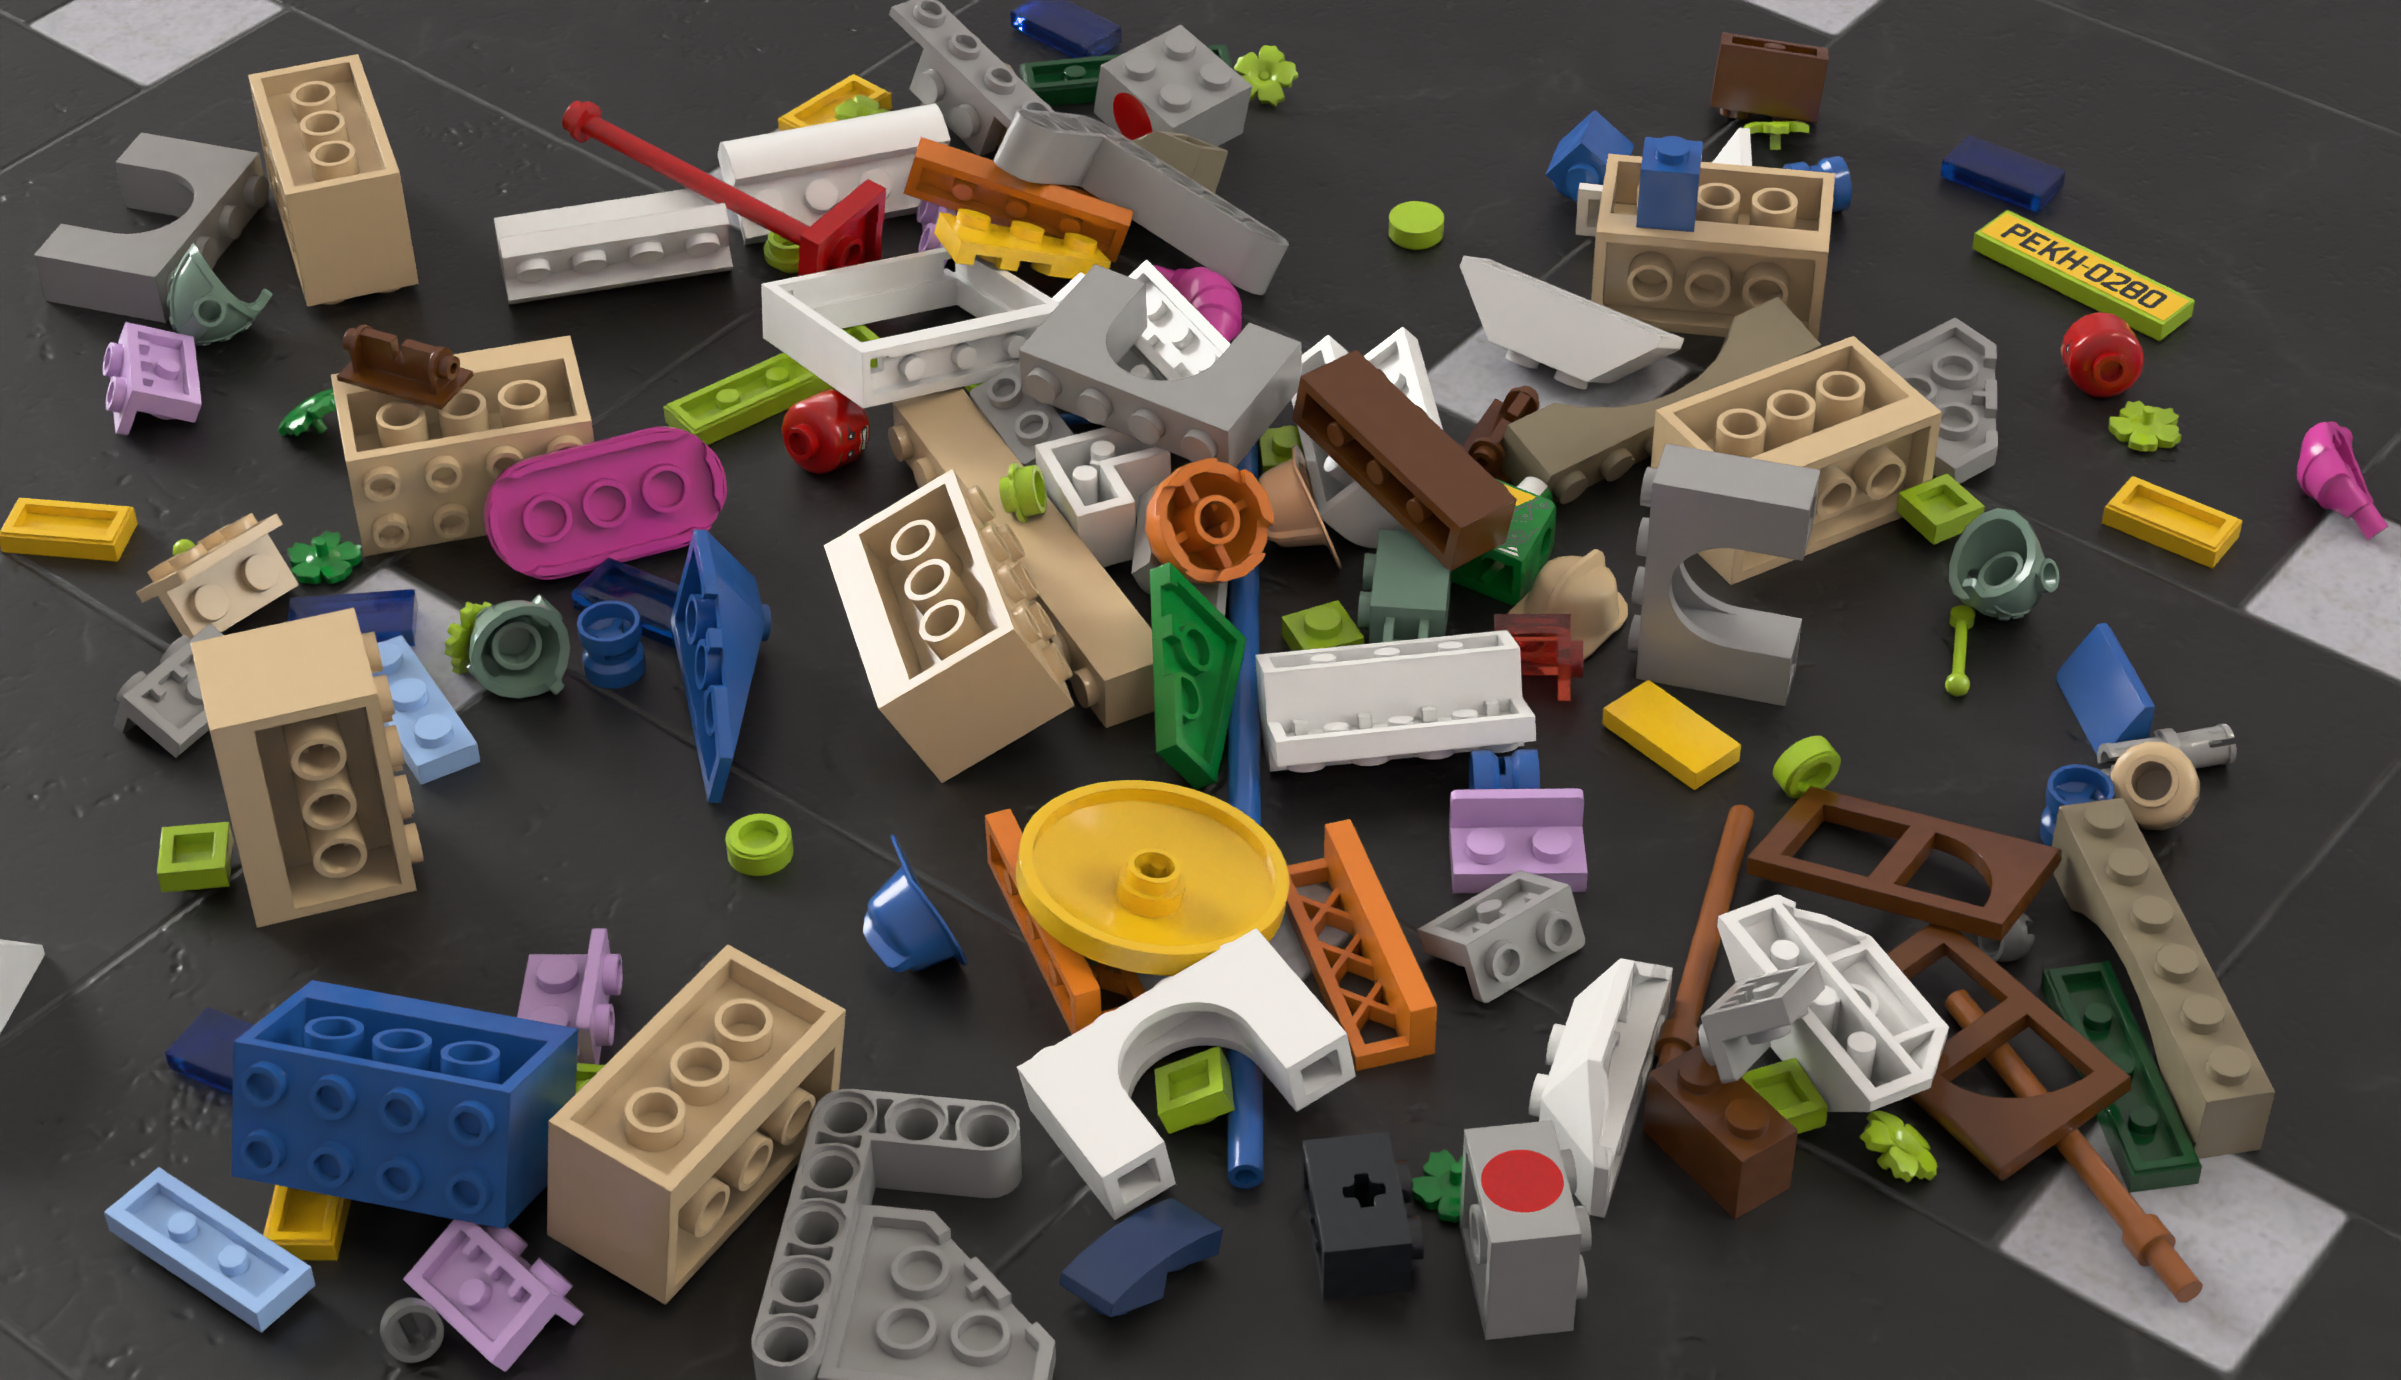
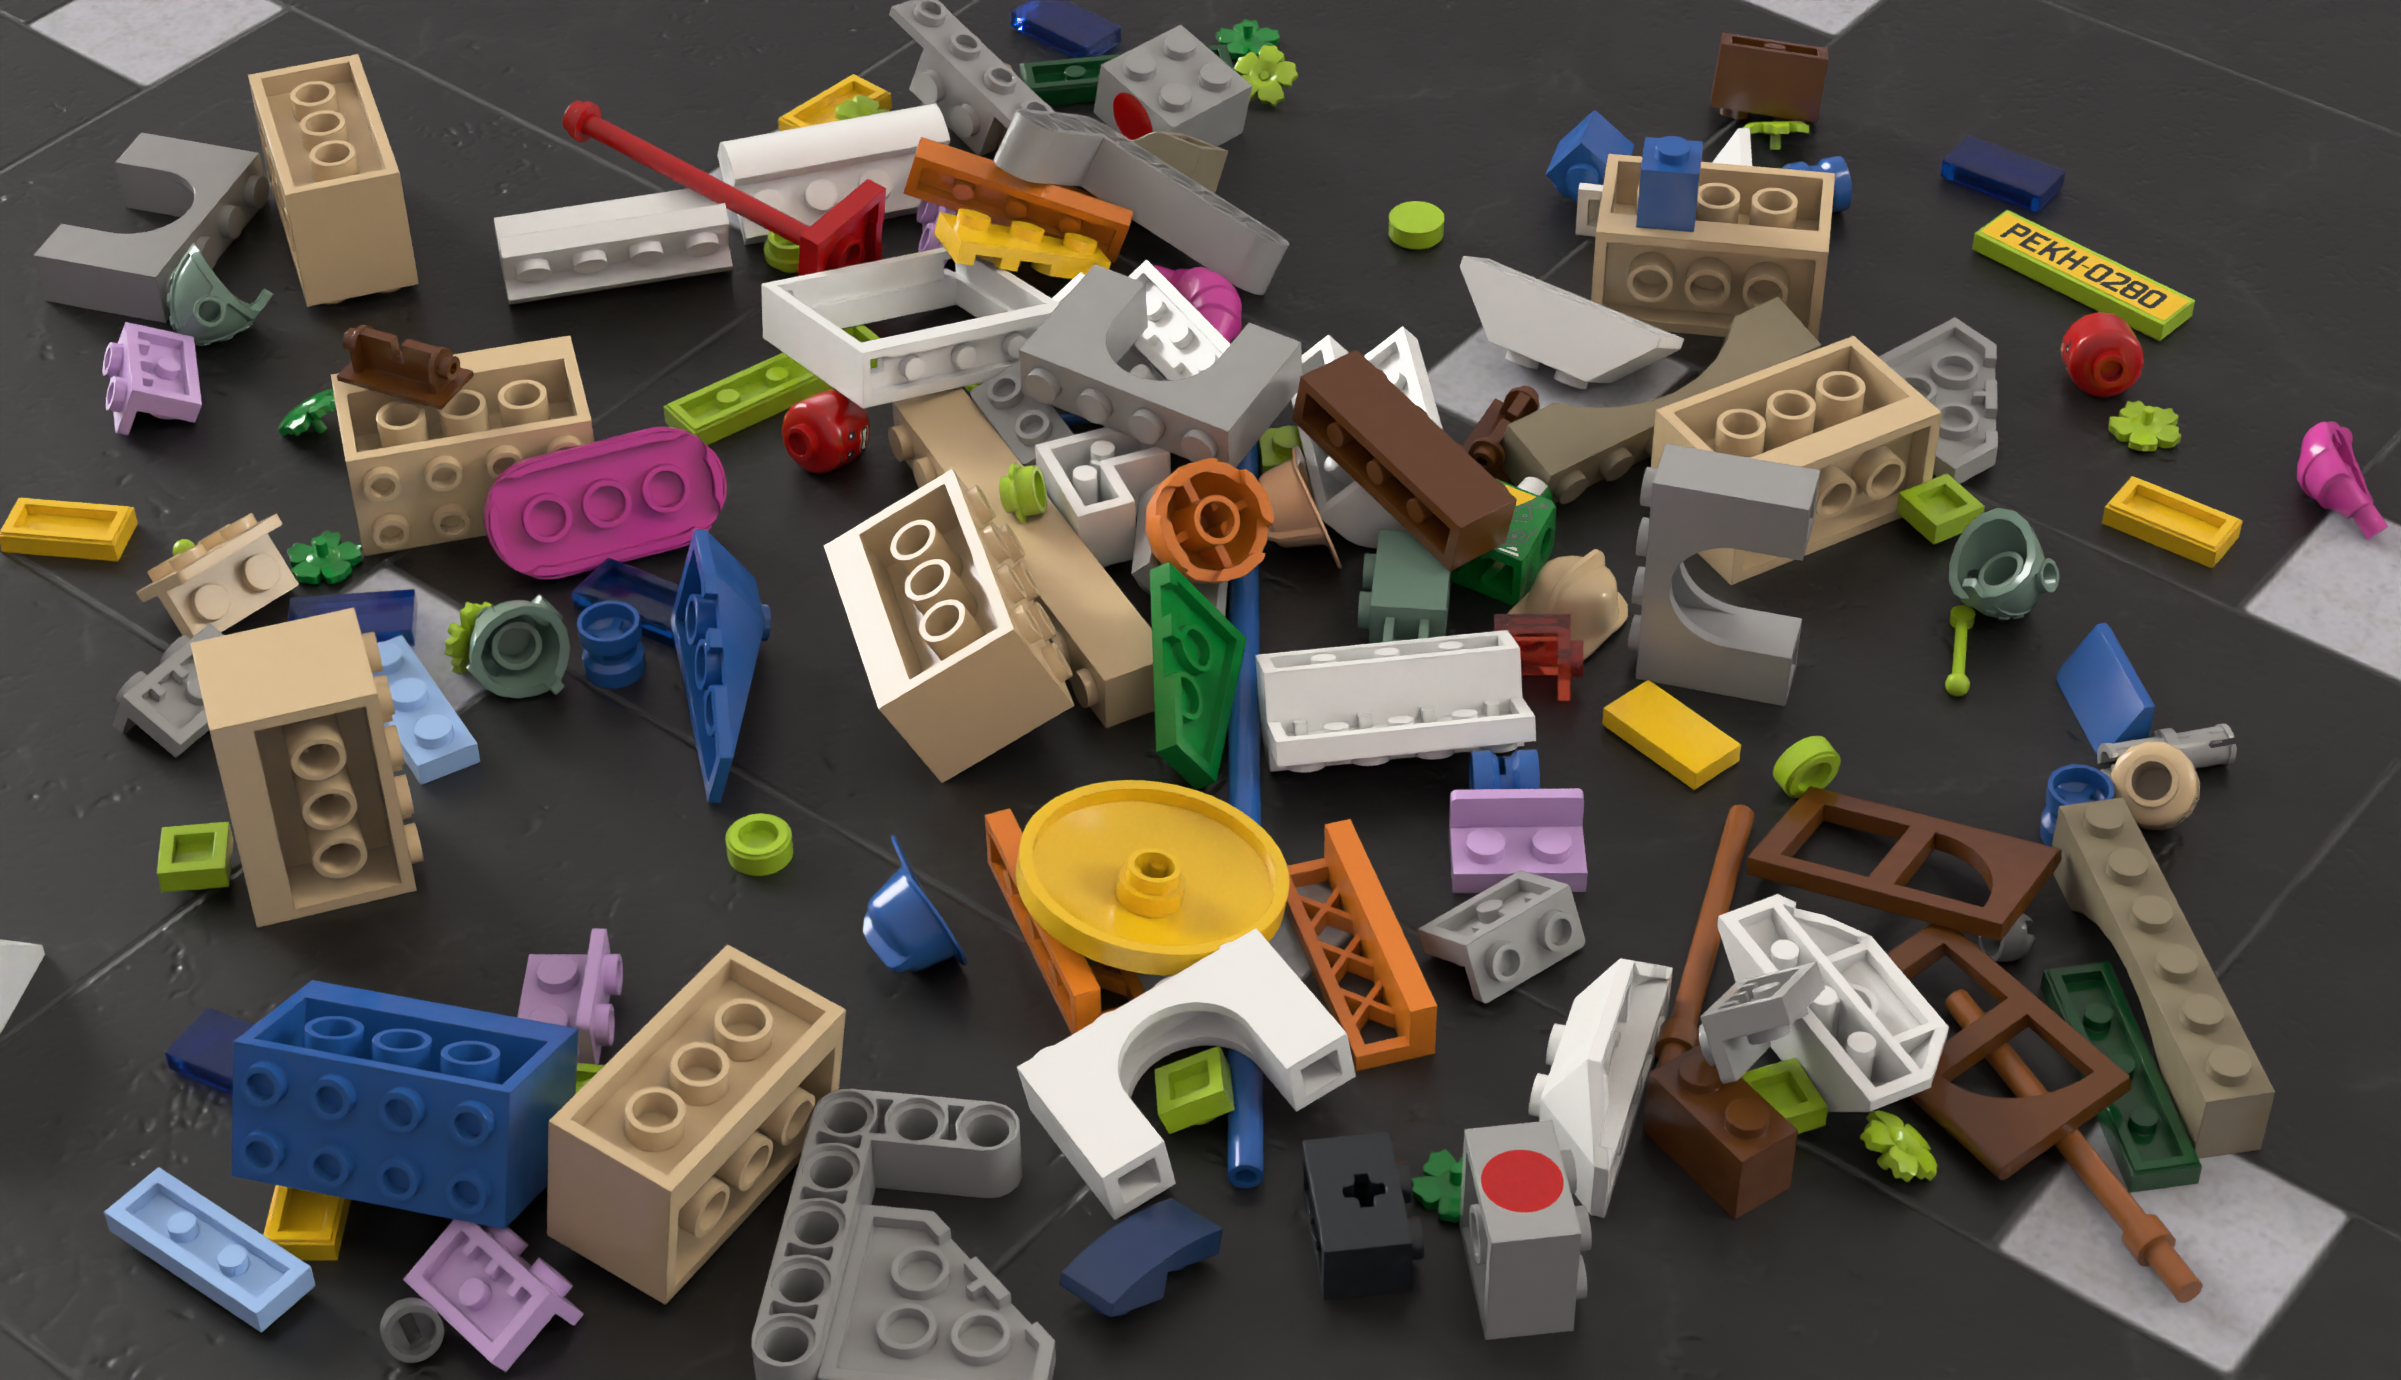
lime plate [1281,600,1364,651] -> none
none -> green plant [1216,19,1280,60]

